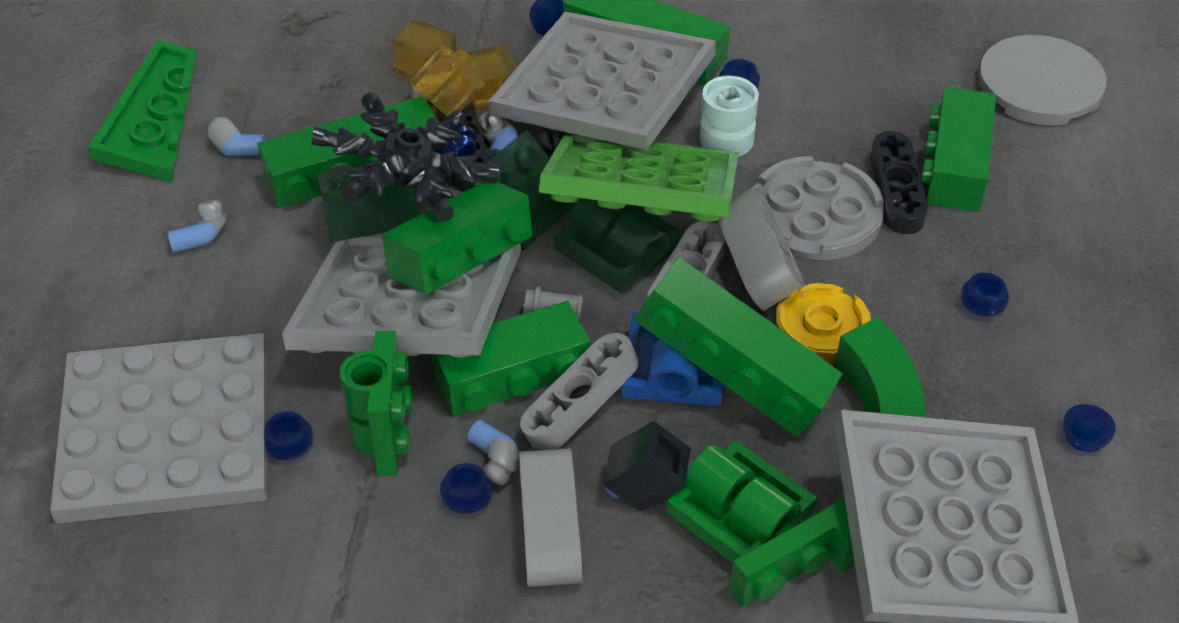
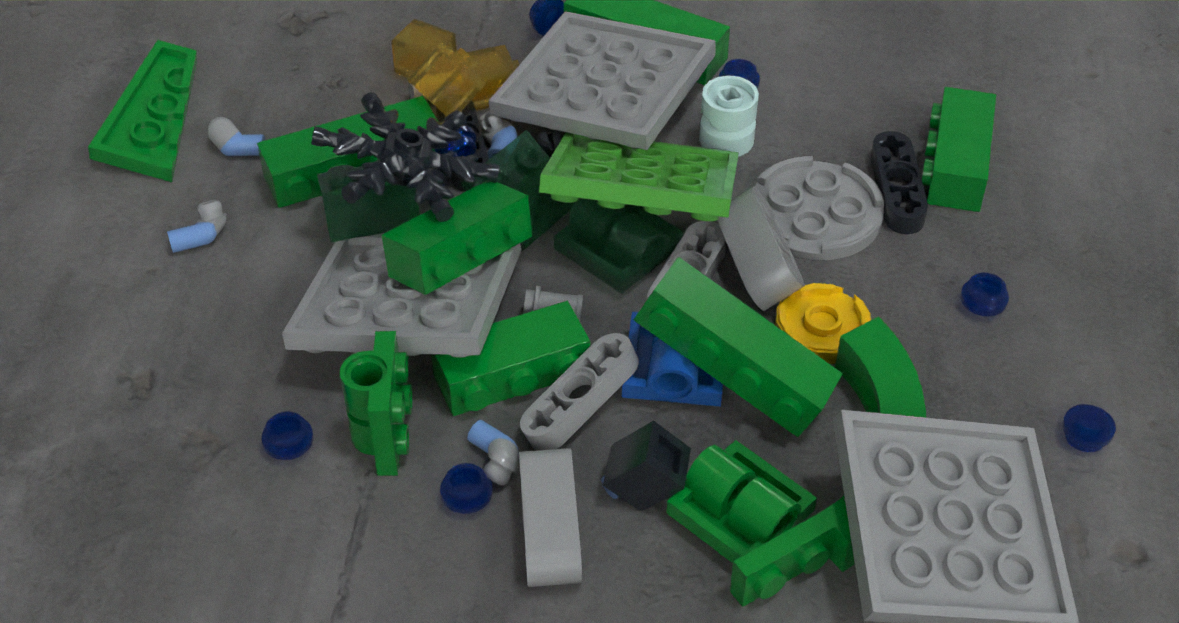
light grey plate [50,333,267,524] -> none
light grey tile [978,35,1107,126] -> none

